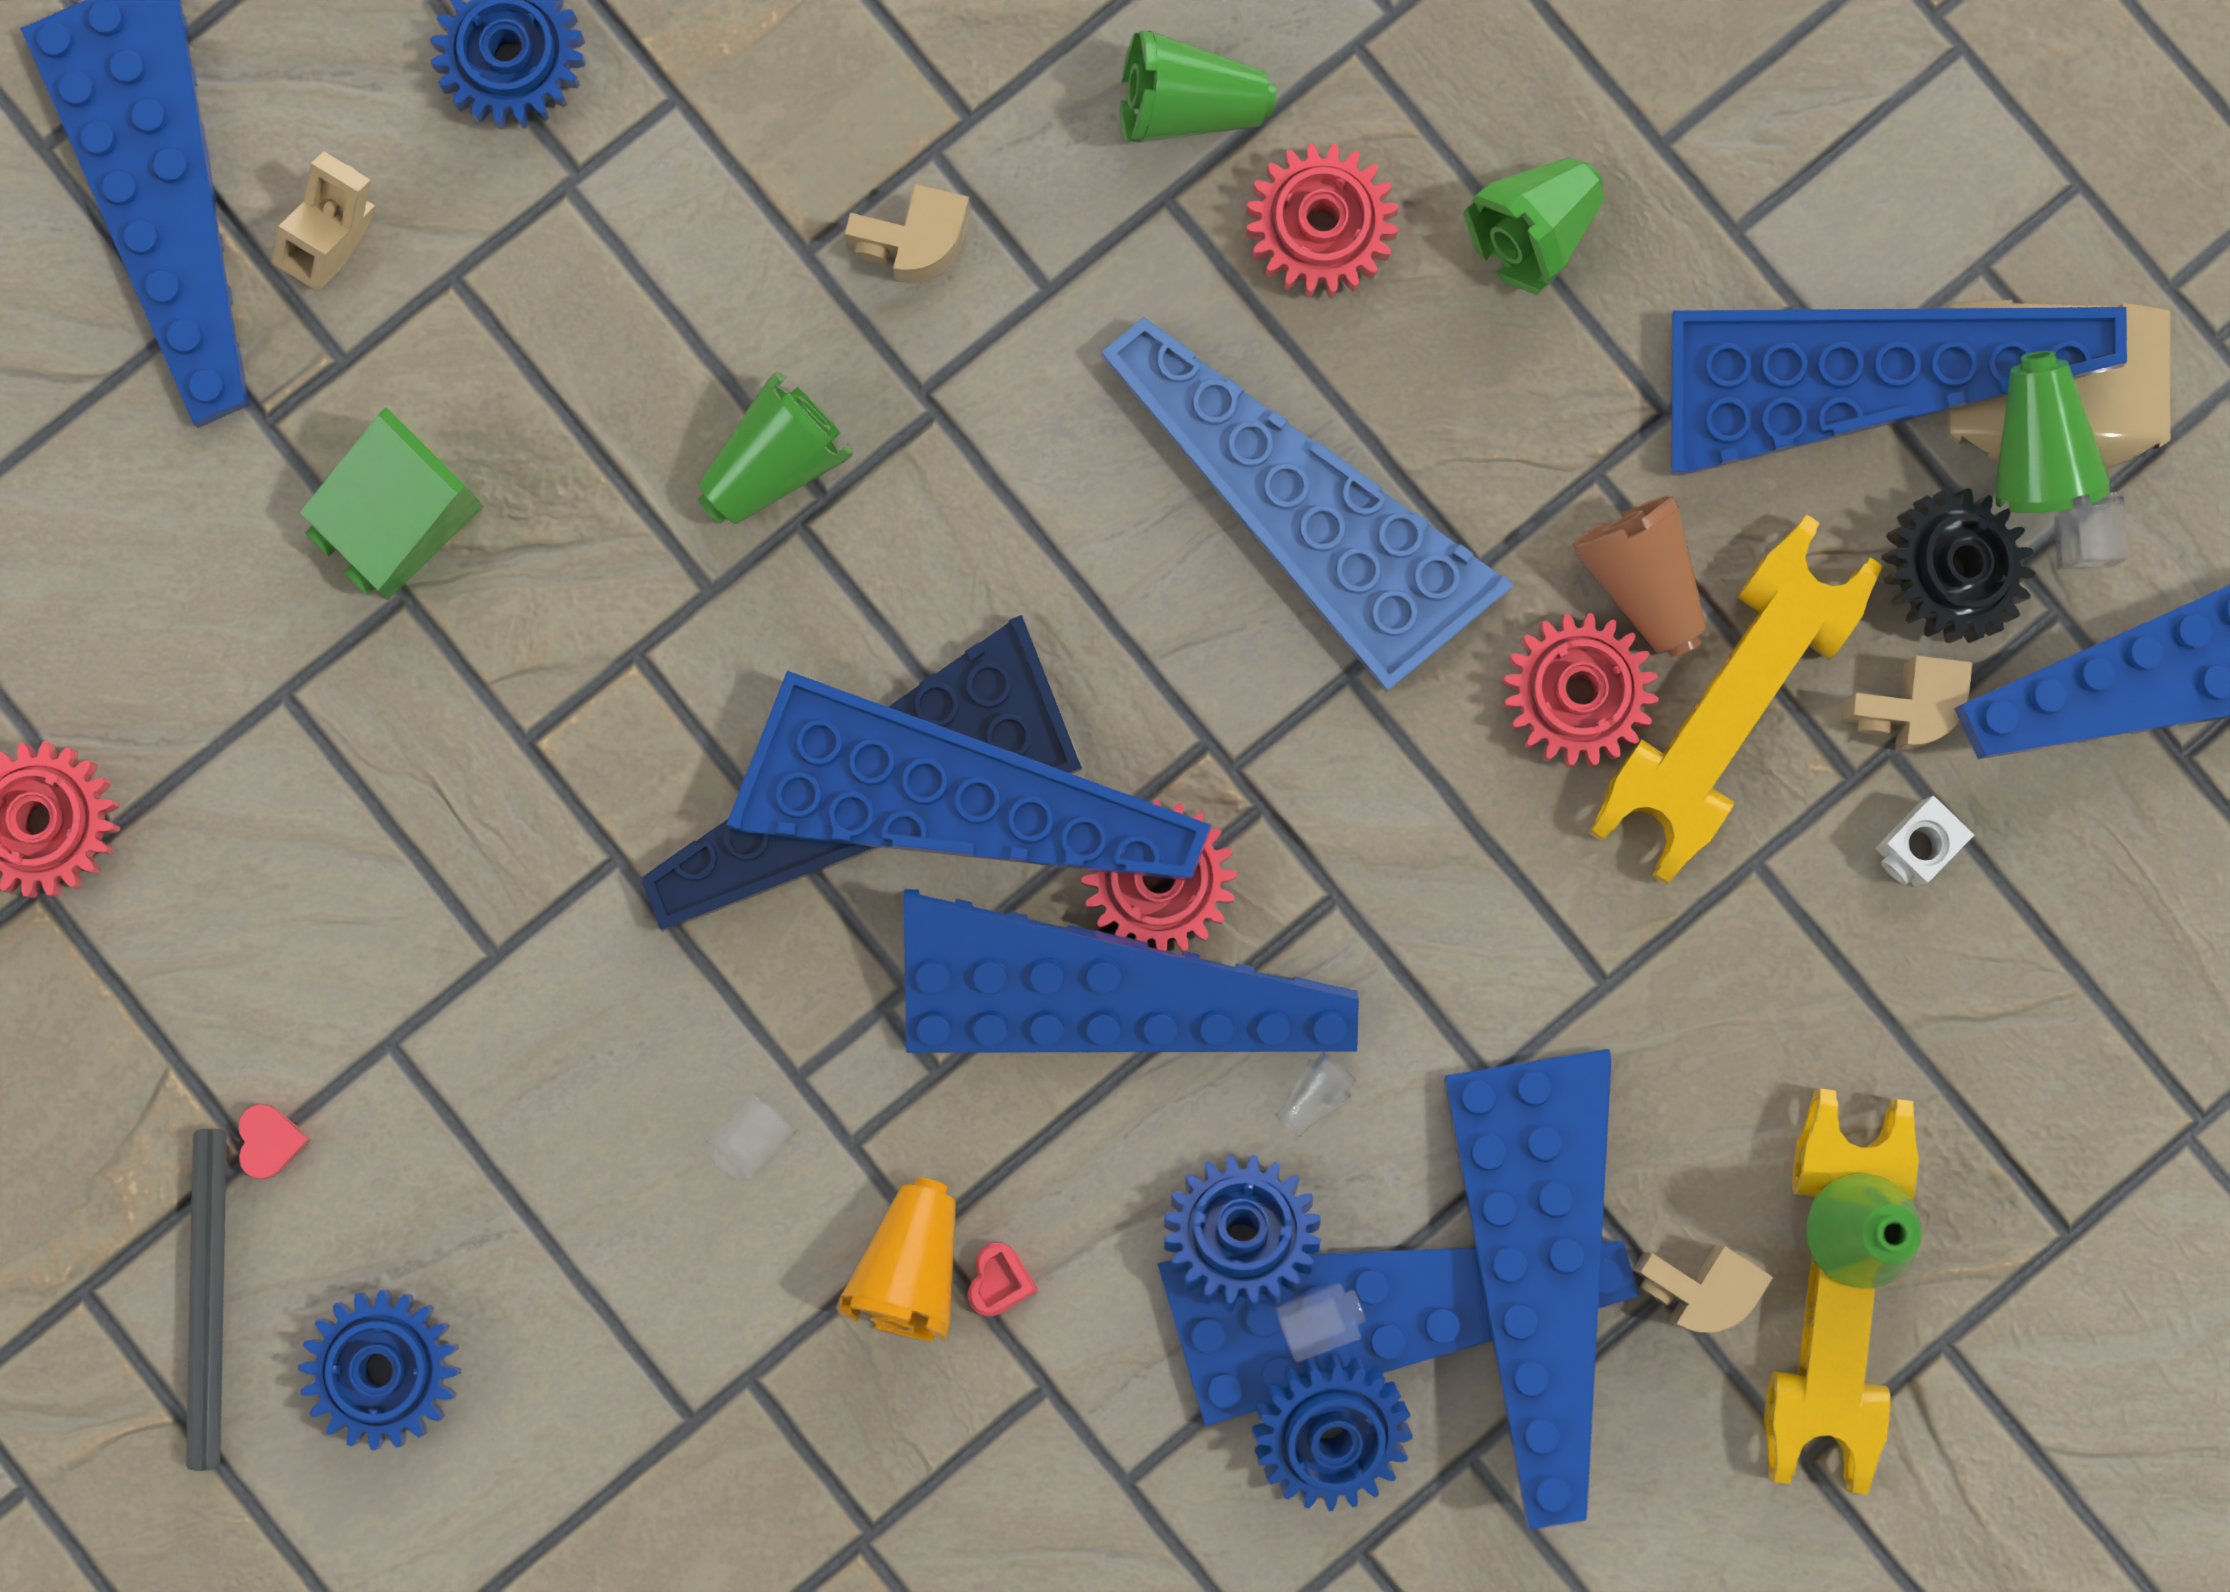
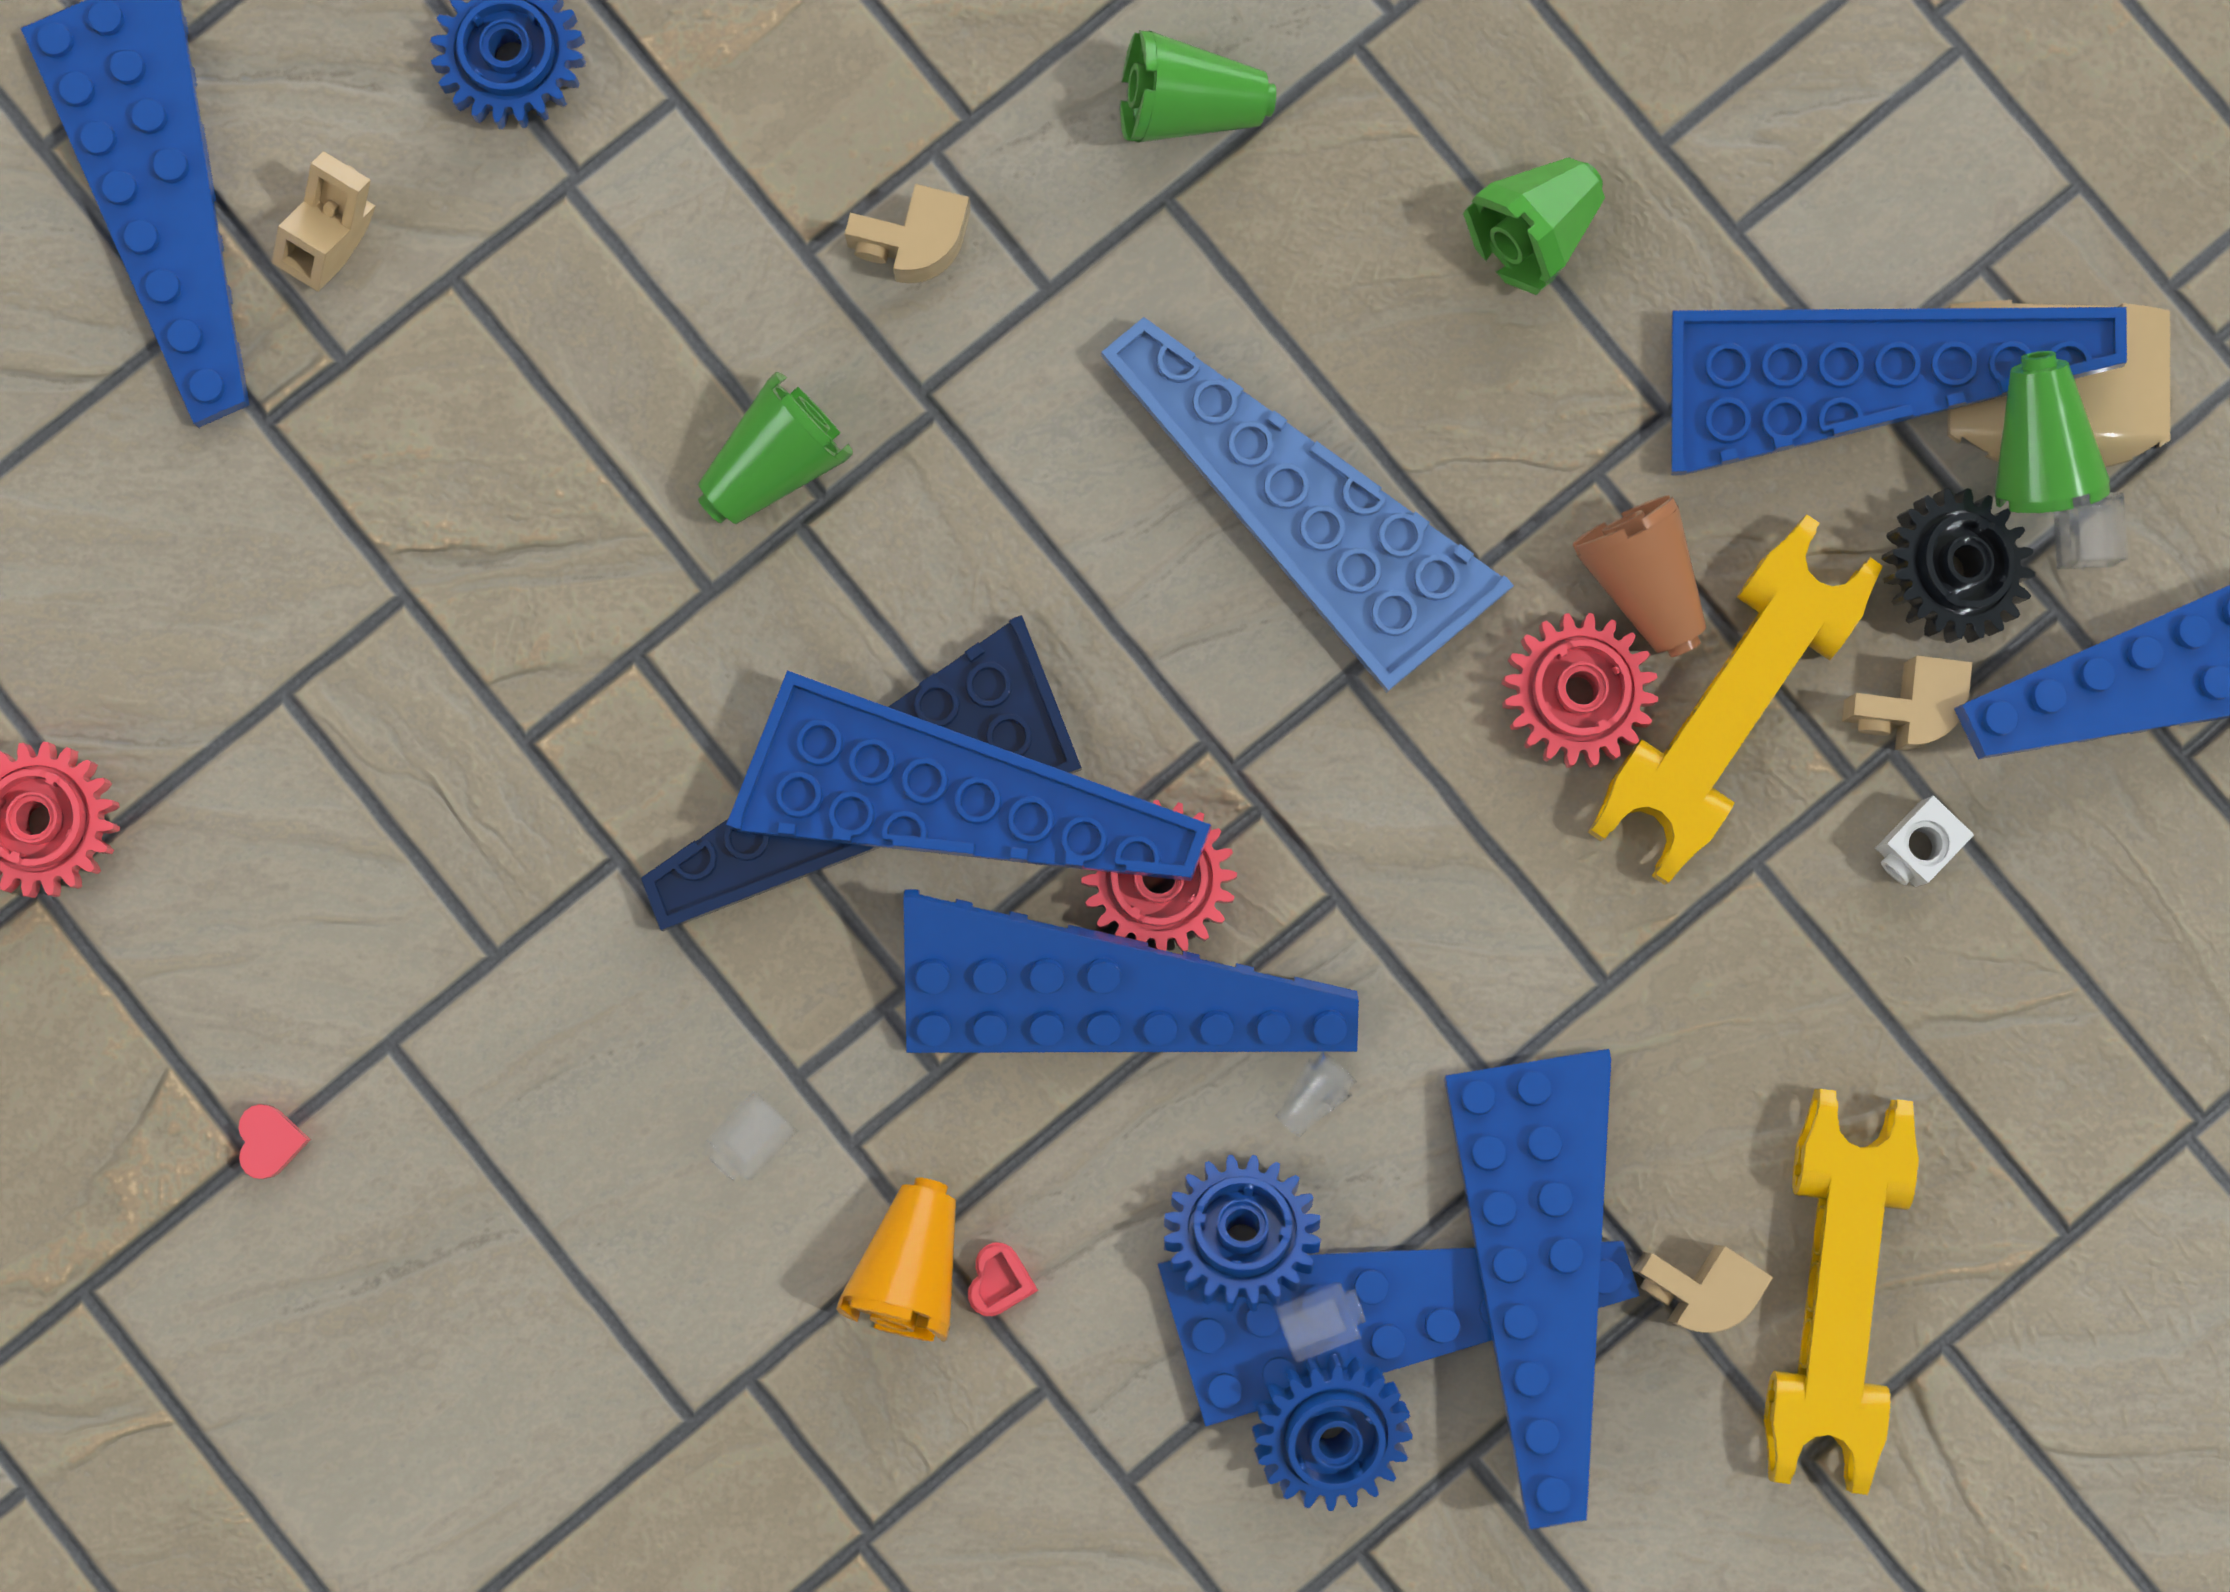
dark grey axle [186,1129,227,1471] -> none
blue gear [298,1290,461,1451] -> none
bright green slope [300,407,484,599] -> none
coral gear [1246,143,1398,298] -> none
bright green cone [1806,1174,1922,1289] -> none

